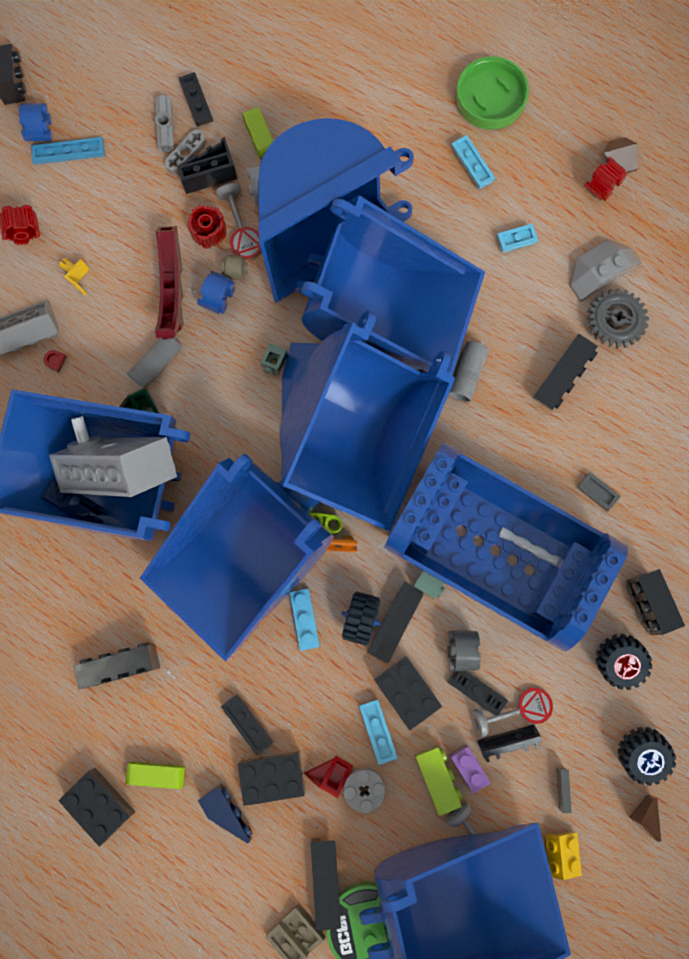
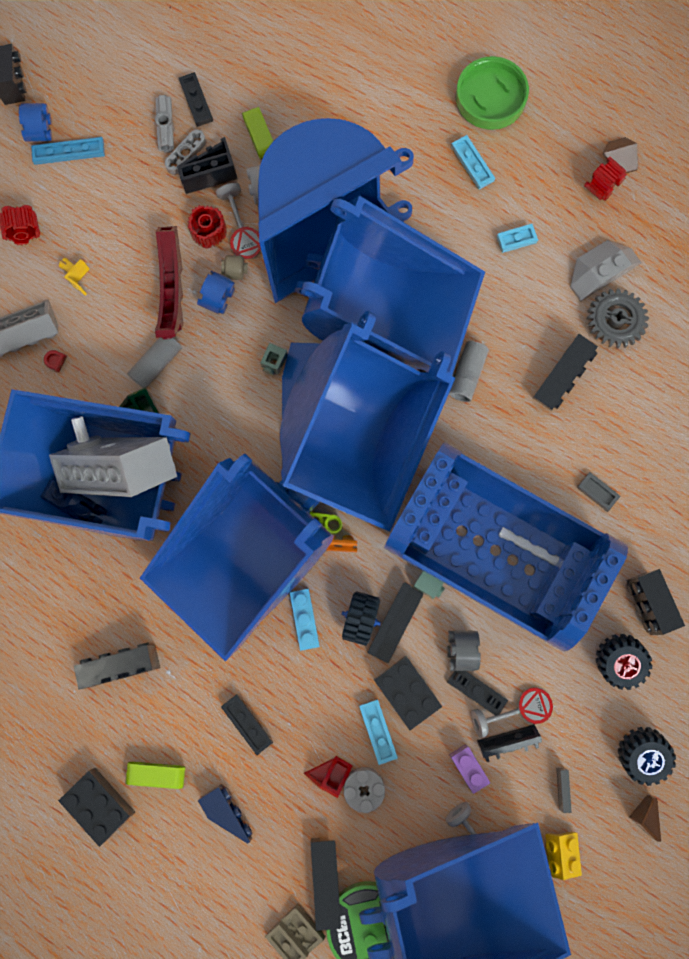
black brick [238,751,306,806] -> none
lime brick [415,745,463,816] -> none

